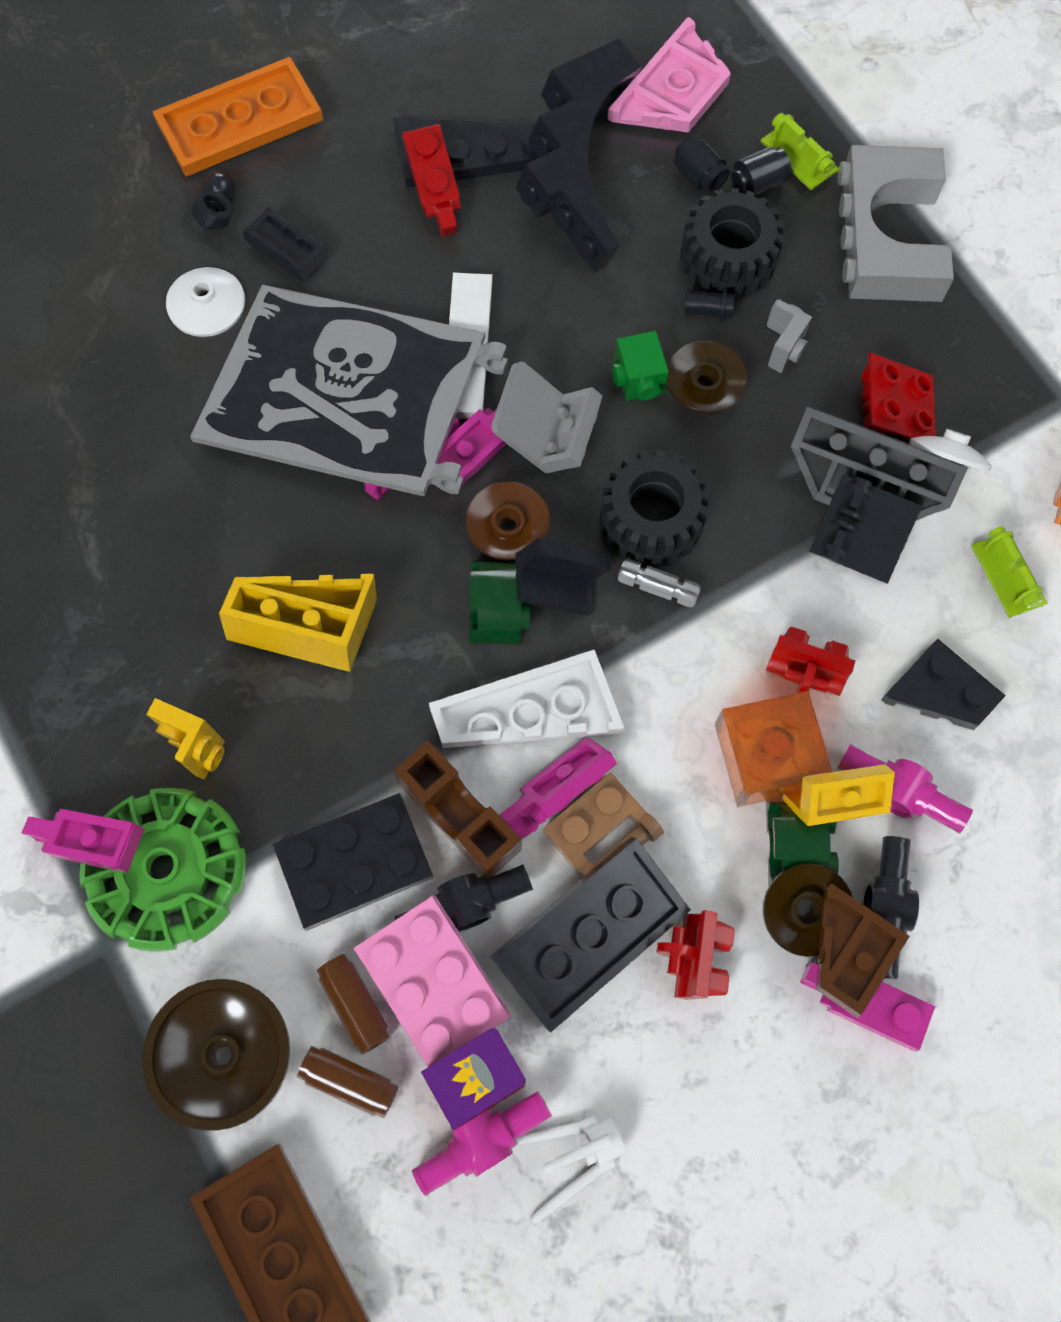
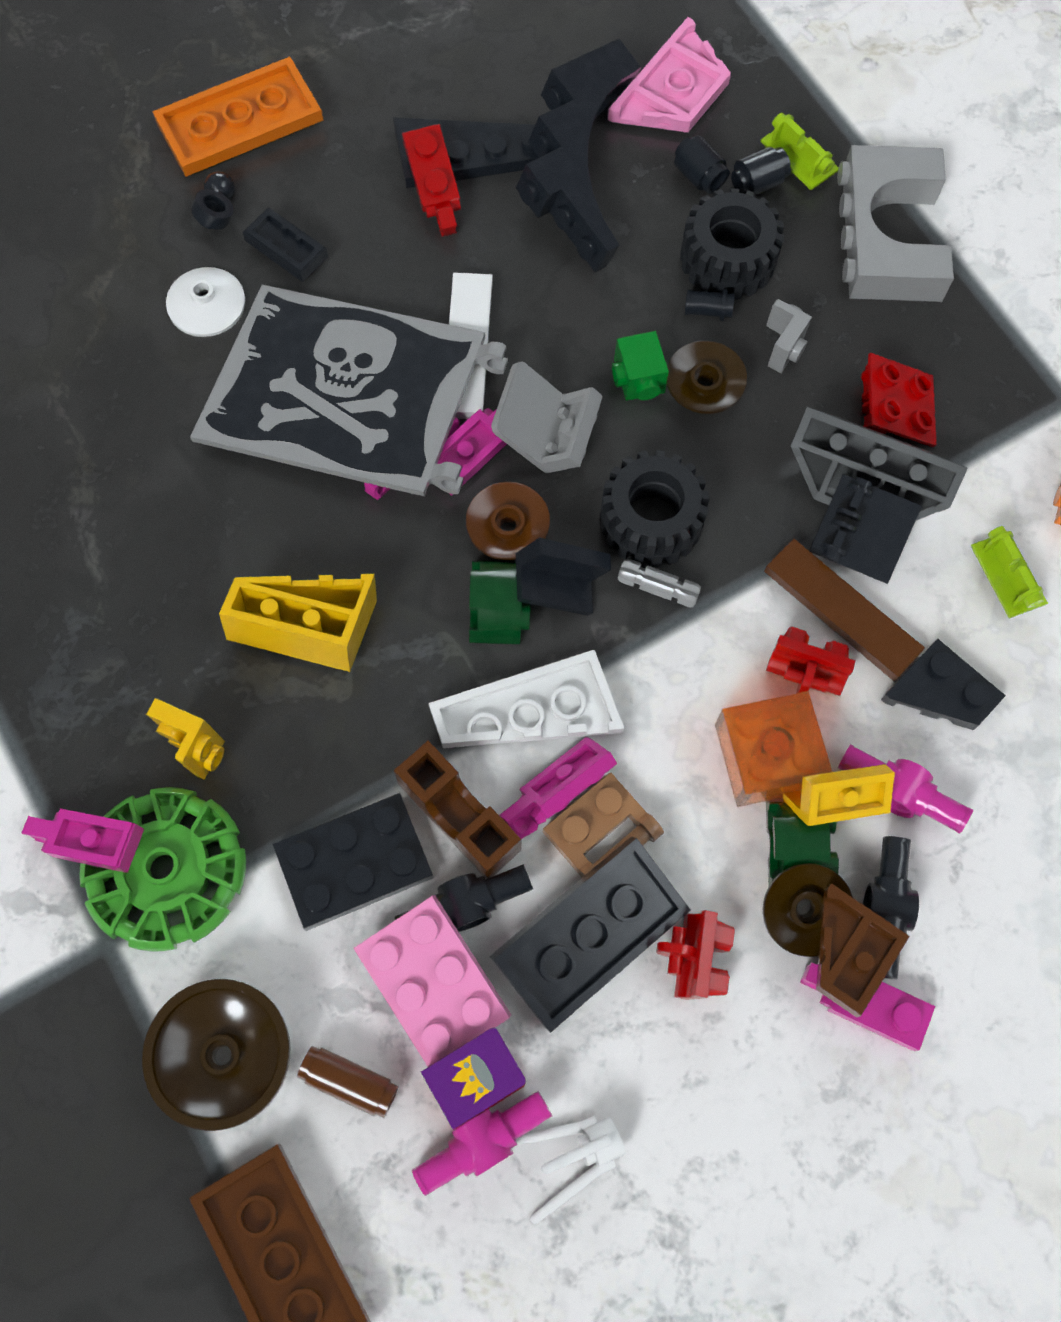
reddish brown piece [316,954,391,1055] -> none
white dish [909,429,992,471] -> none
none -> reddish brown tile [764,539,925,682]

